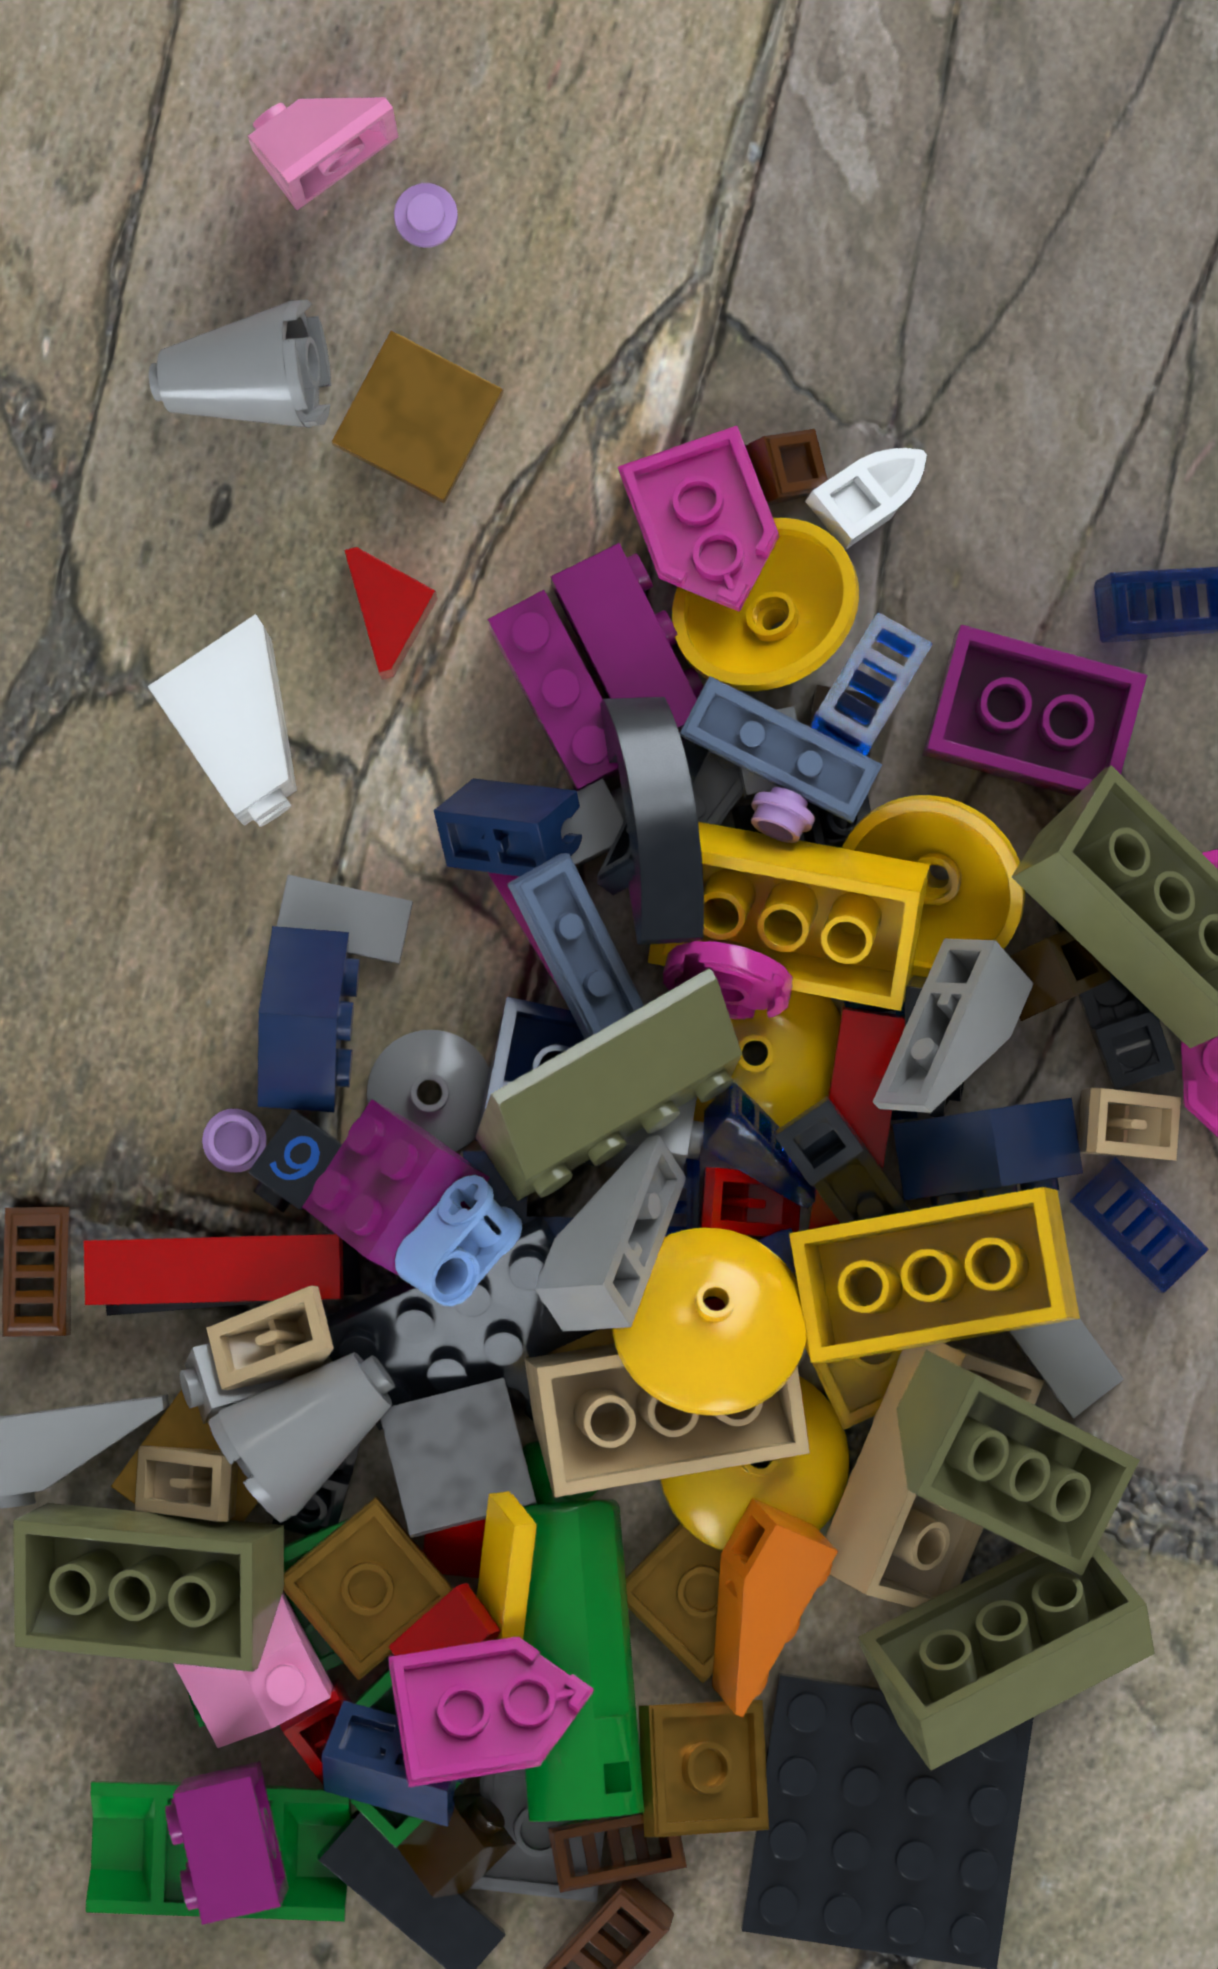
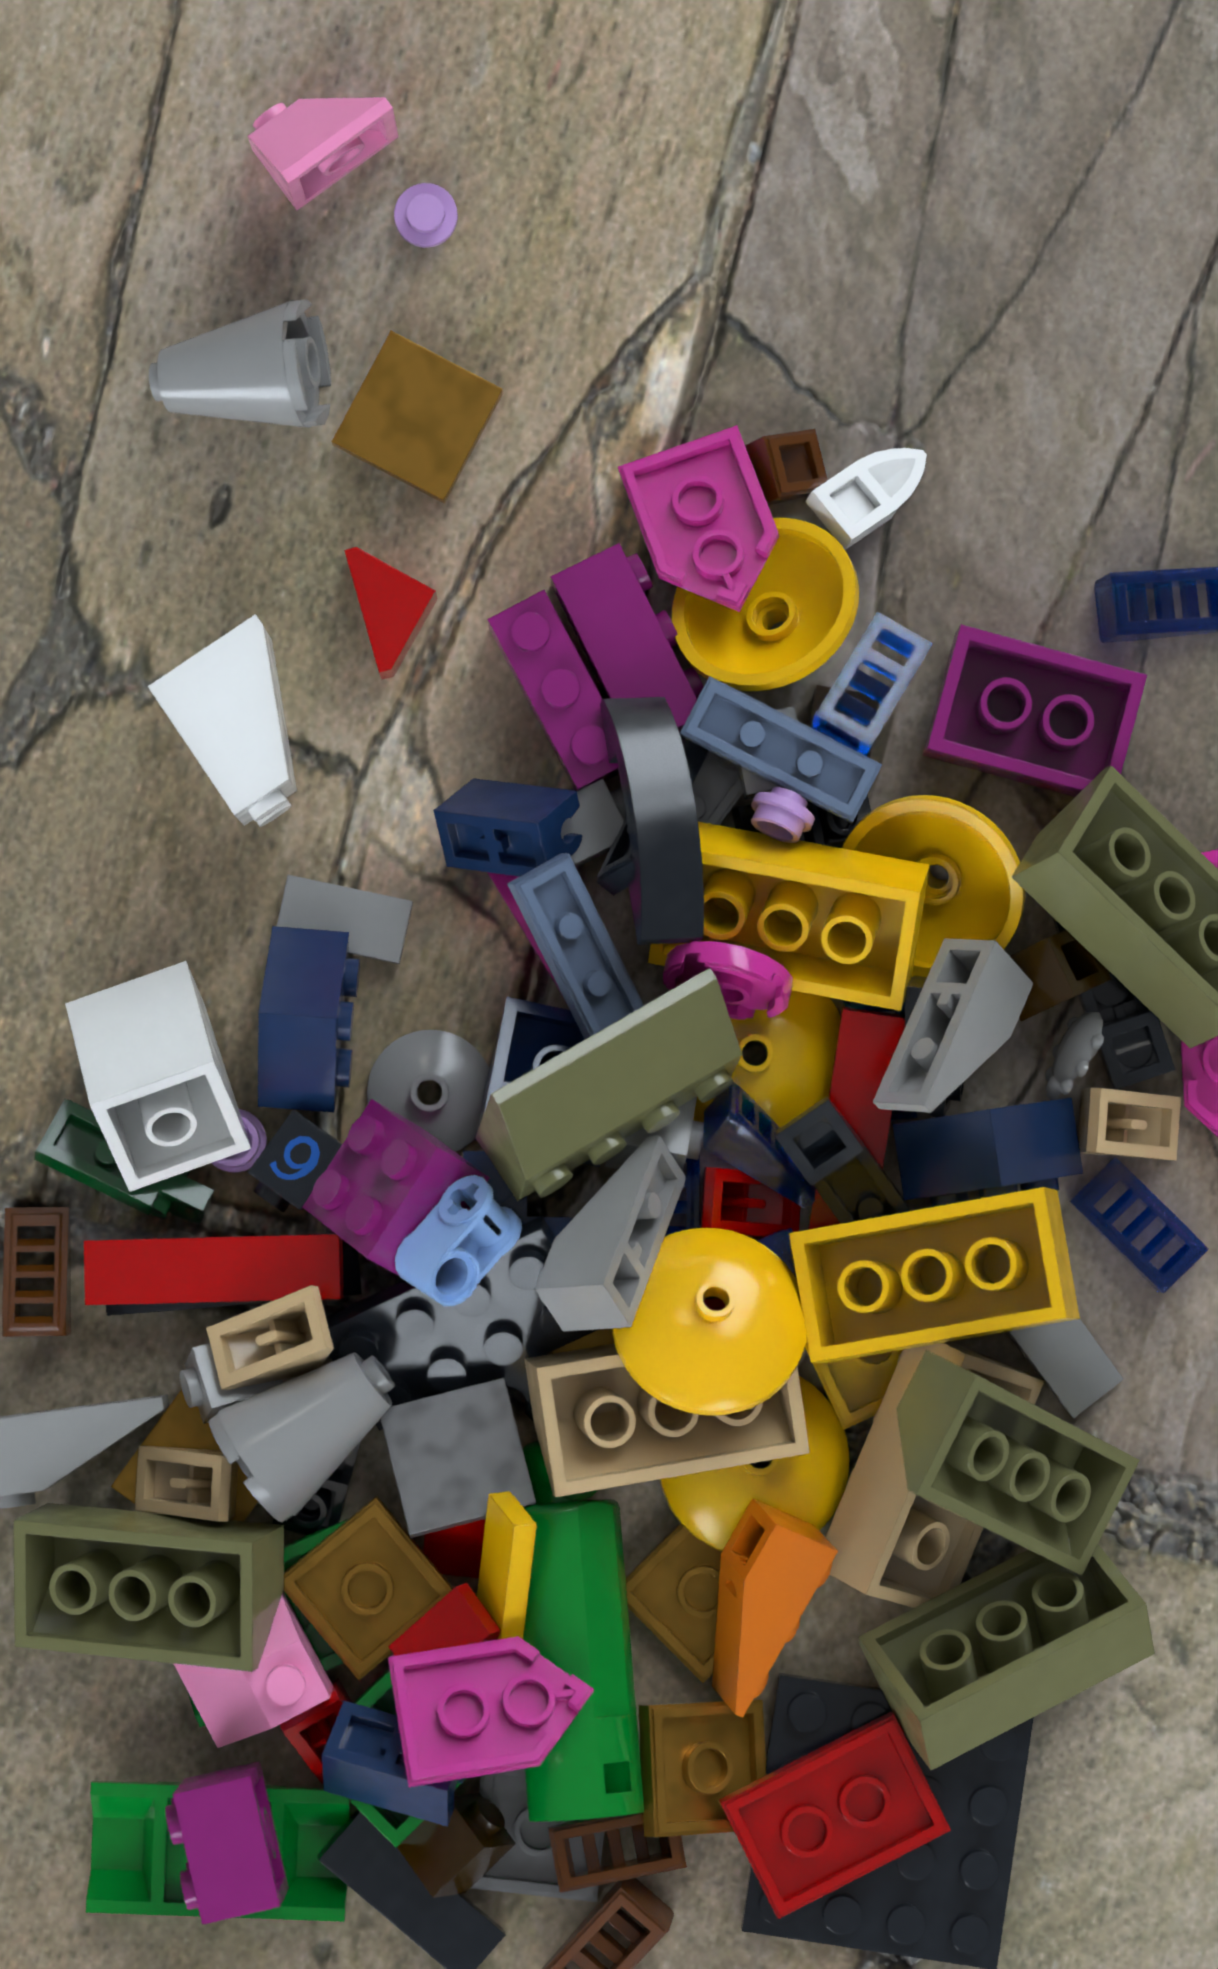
none -> dark green hinge [34,1099,214,1225]
none -> white slope [65,961,251,1192]
none -> red tile [719,1712,951,1919]
none -> light grey piece [1045,1012,1104,1100]

